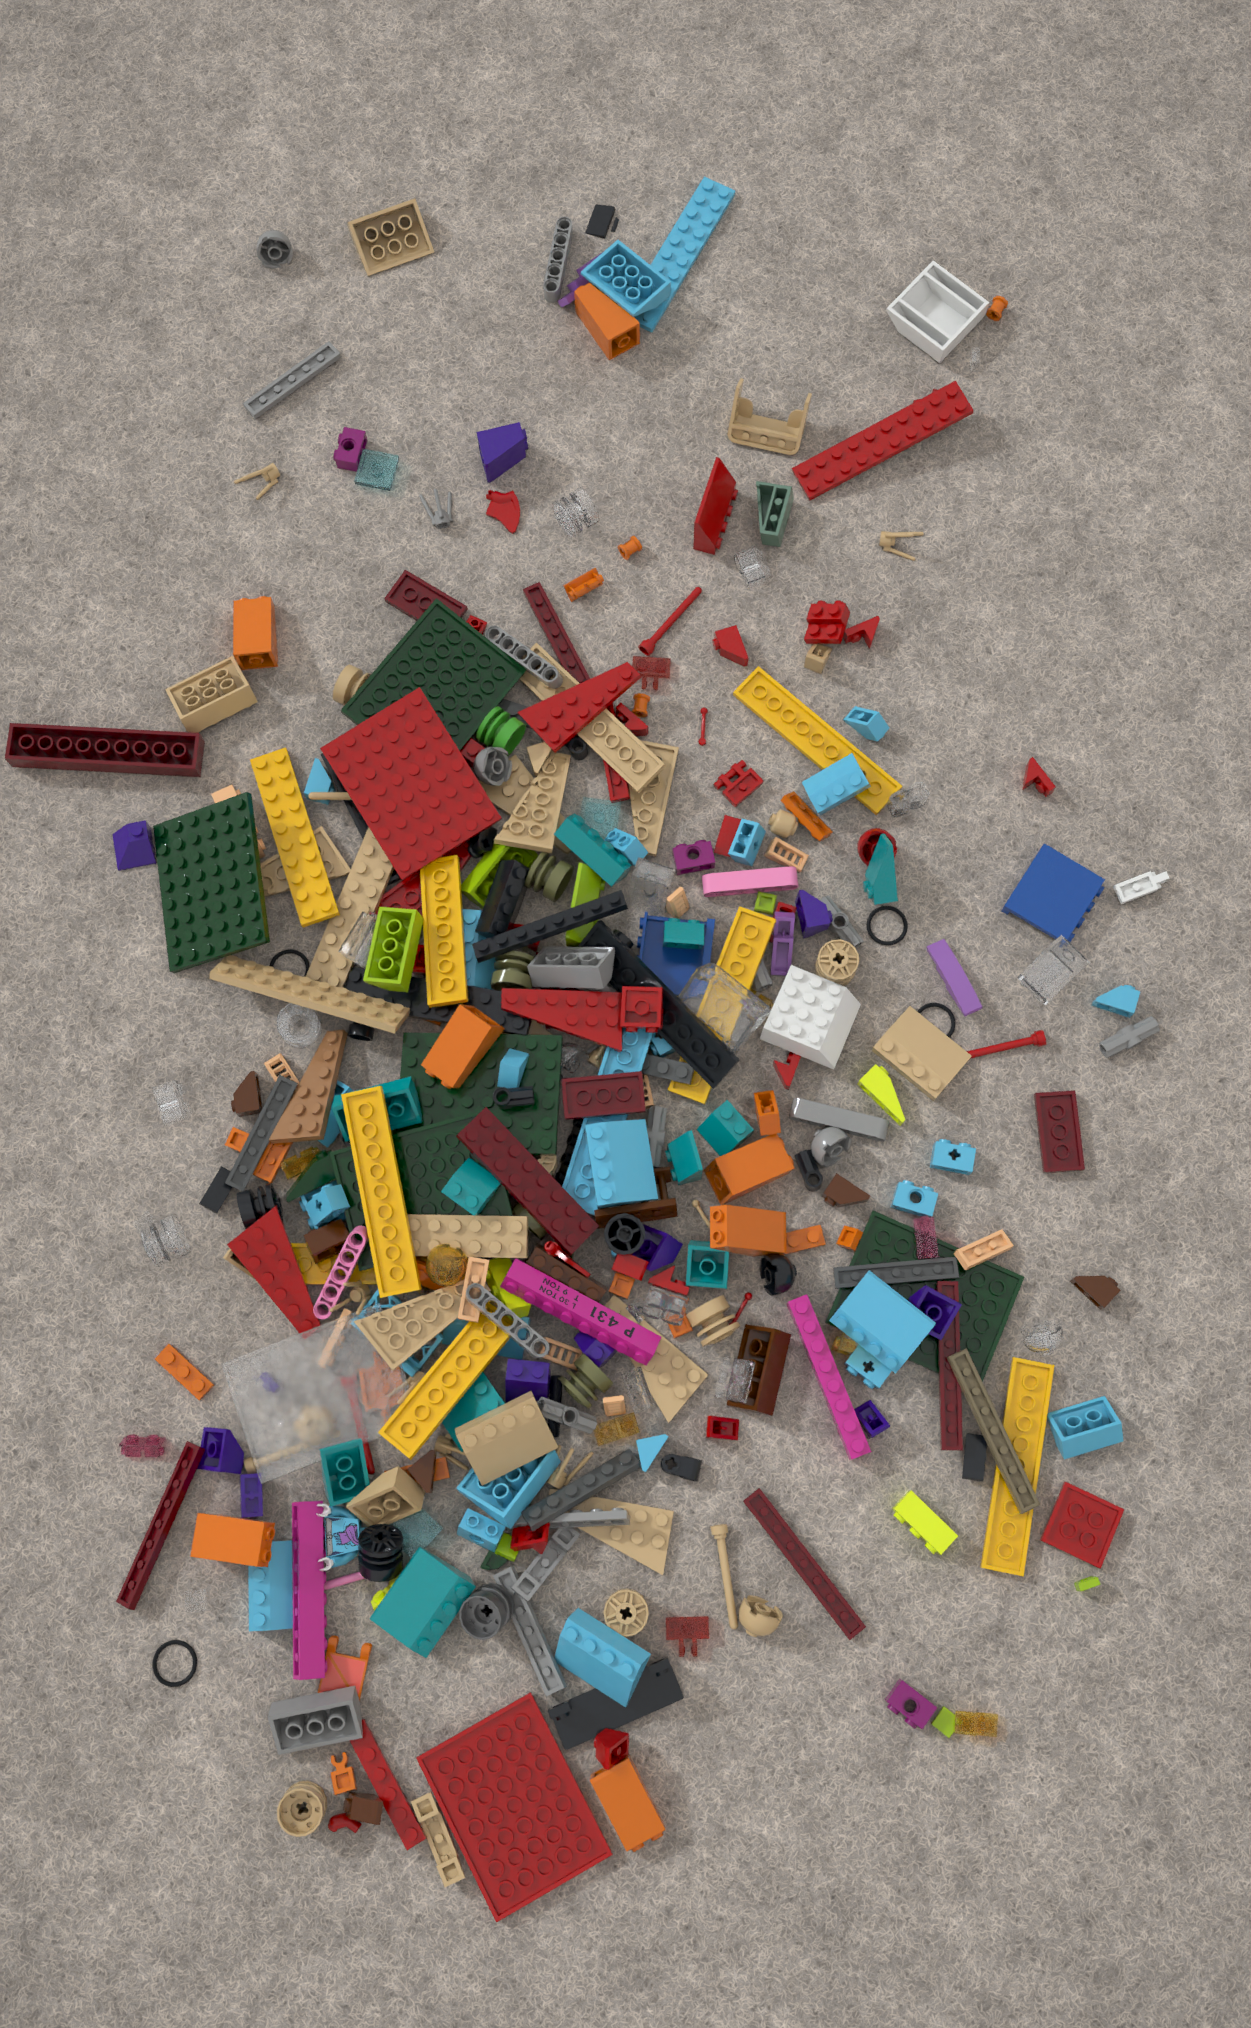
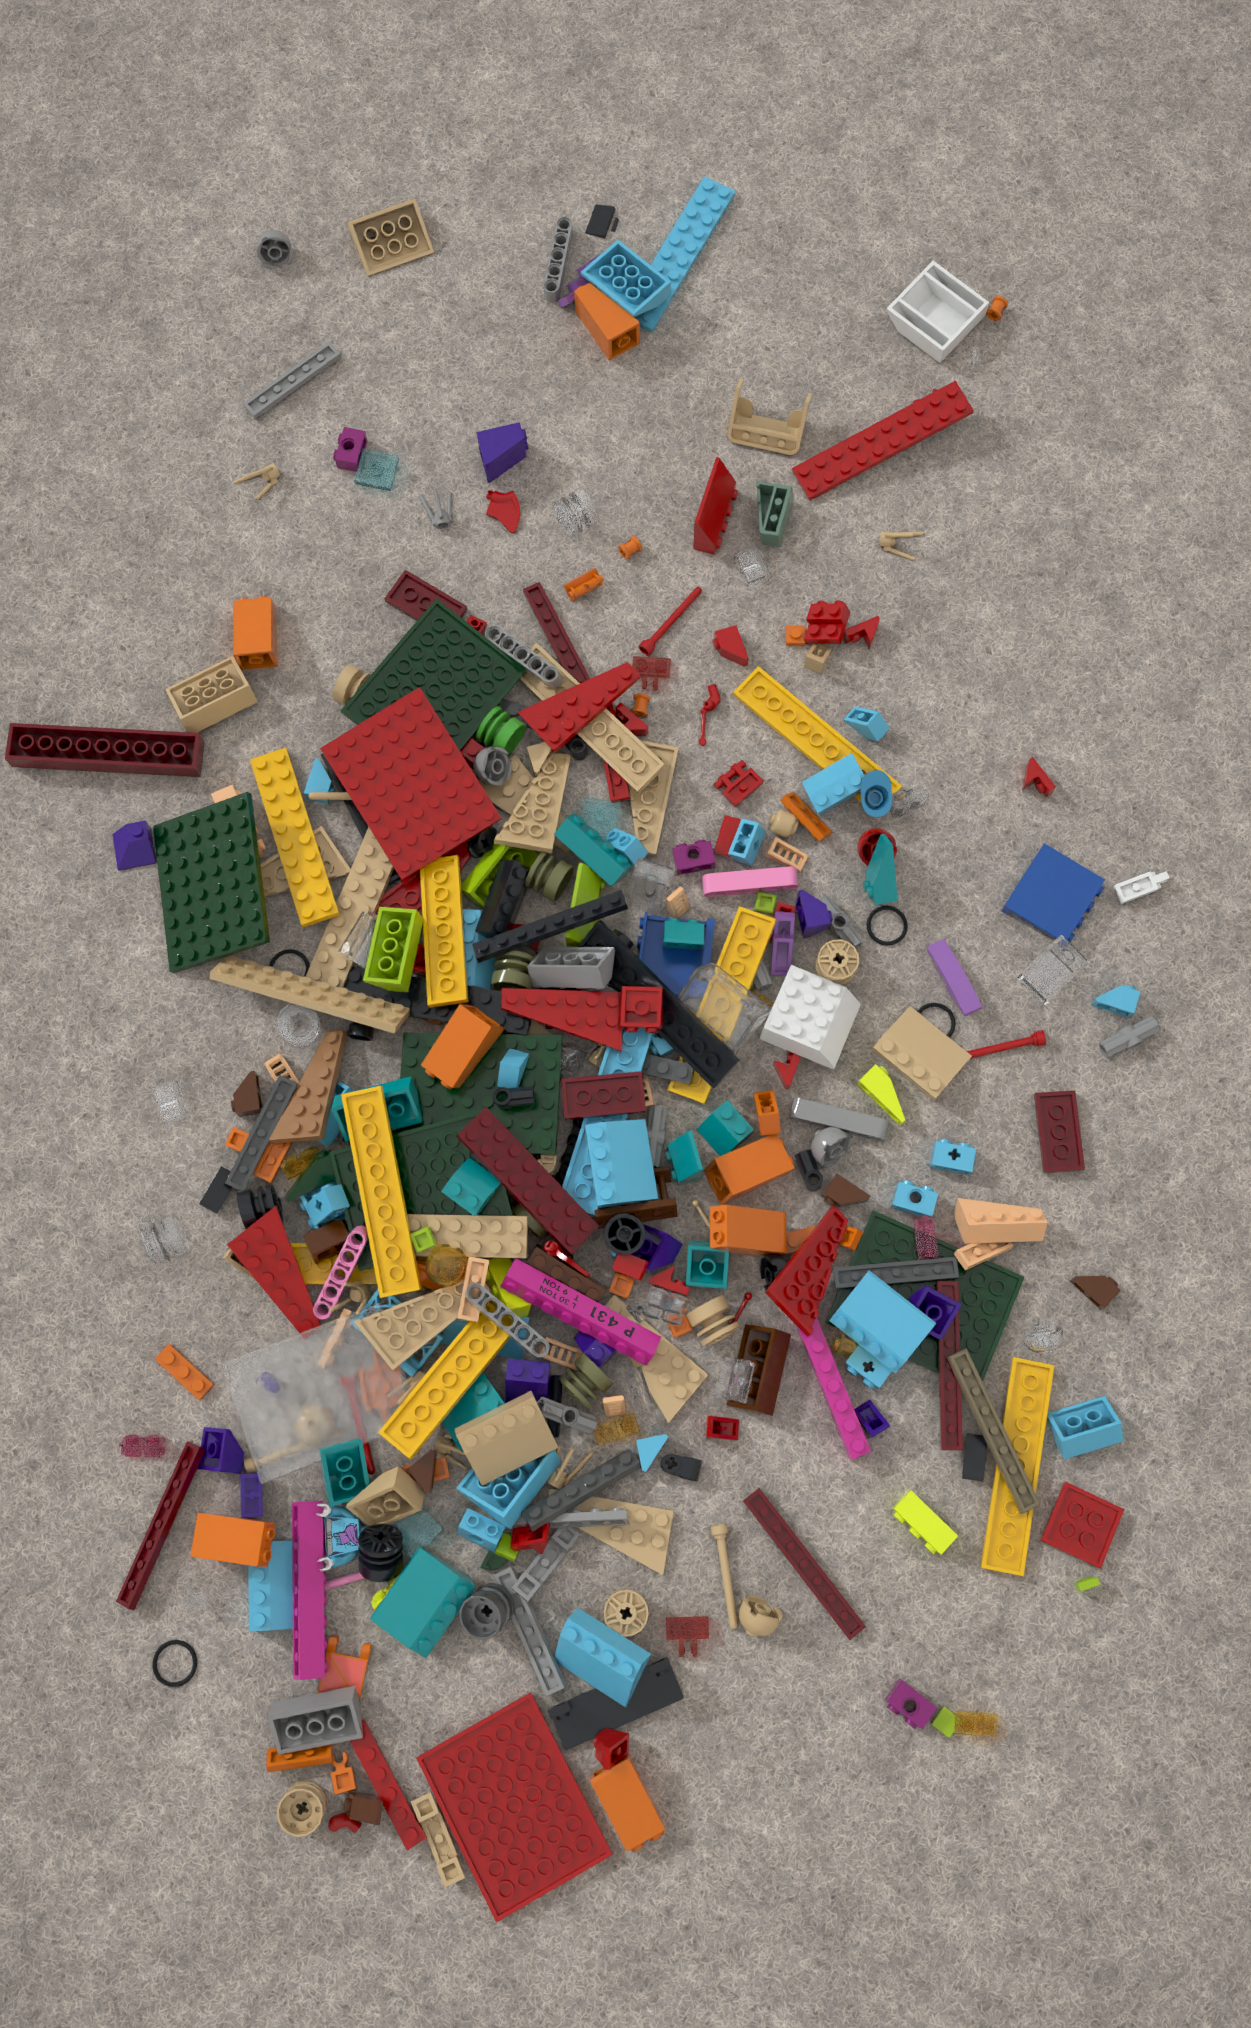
none -> orange plate [266,1744,333,1772]
none -> lime tile [410,1226,437,1253]
none -> red arm [703,684,721,711]
none -> red wing [765,1206,848,1336]
none -> orange plate [786,625,805,646]
none -> dark azure piece [861,770,892,817]
none -> light nougat wedge [954,1198,1048,1244]

